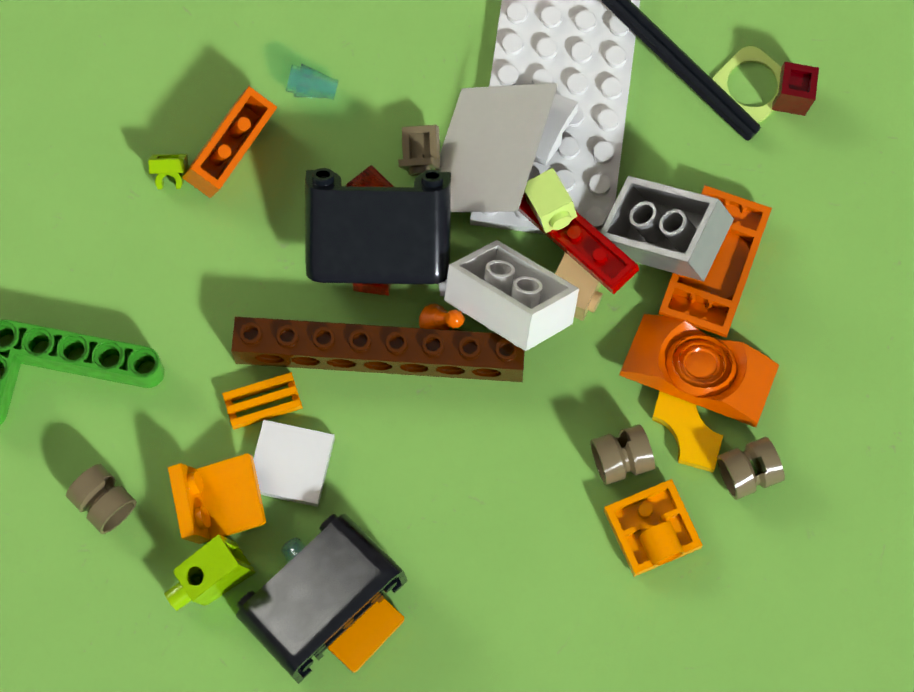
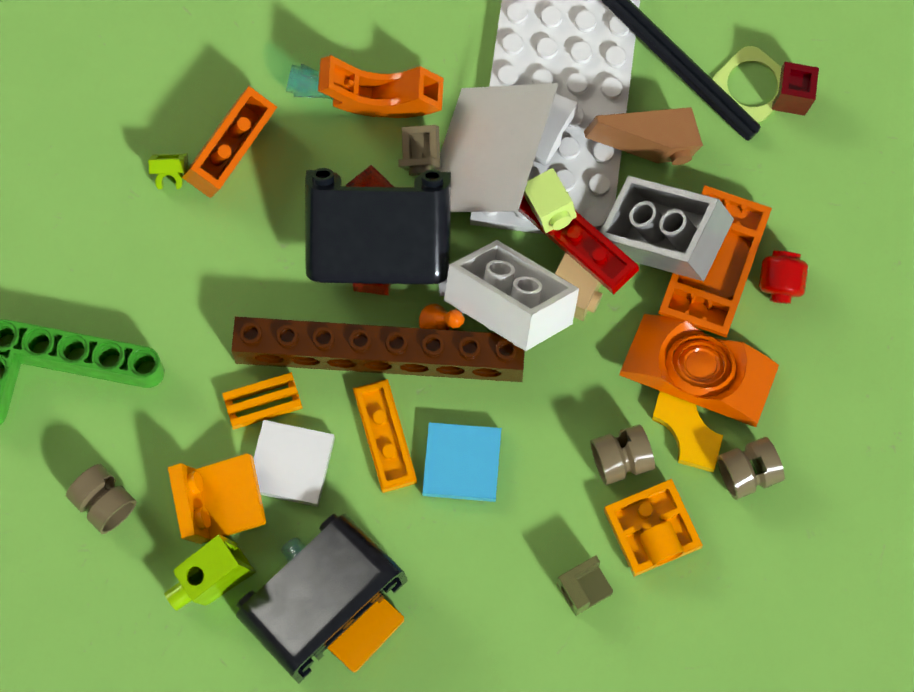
none -> orange arch [318,55,444,118]
none -> light orange tile [353,379,417,493]
none -> medium azure tile [422,422,502,502]
none -> olive panel [557,555,613,616]
none -> medium nougat slope [584,107,703,165]
none -> red head [759,251,809,304]

